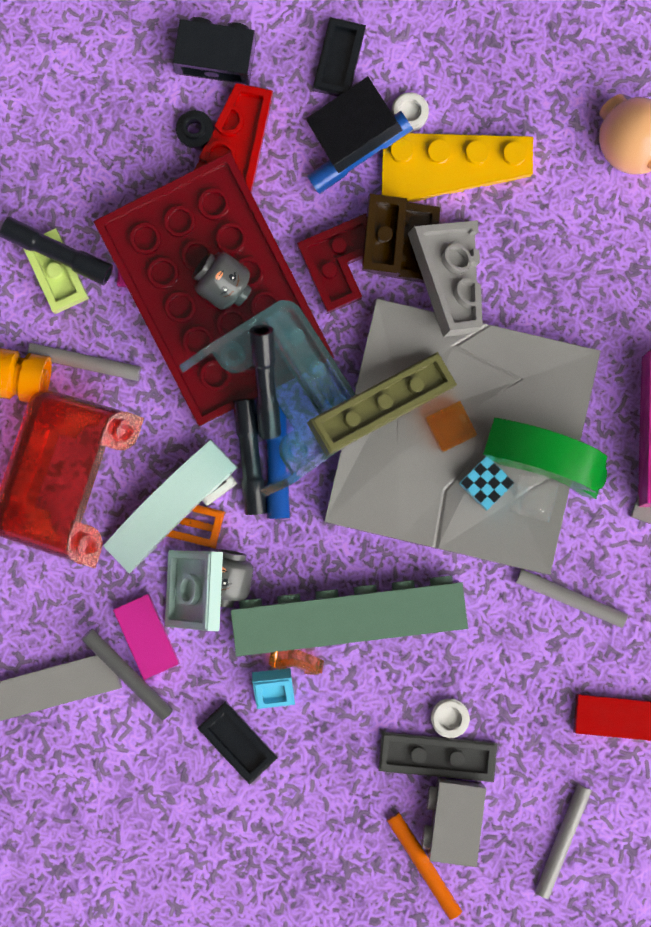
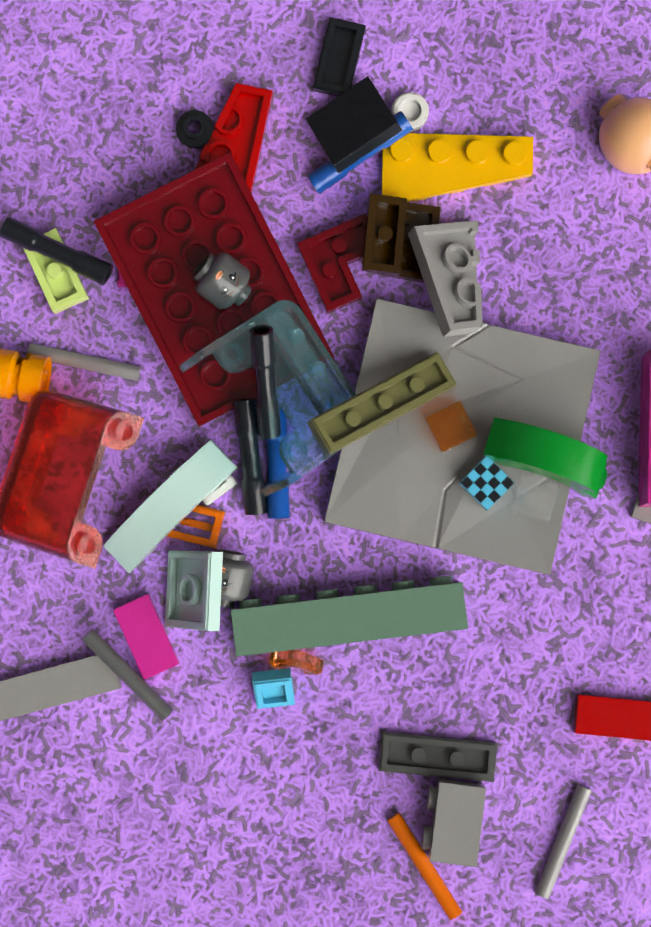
black brick [173,17,256,85] -> none
black tile [197,701,278,785] -> none
white tile [431,698,470,738] -> none
light grey bar [516,569,628,628] -> none

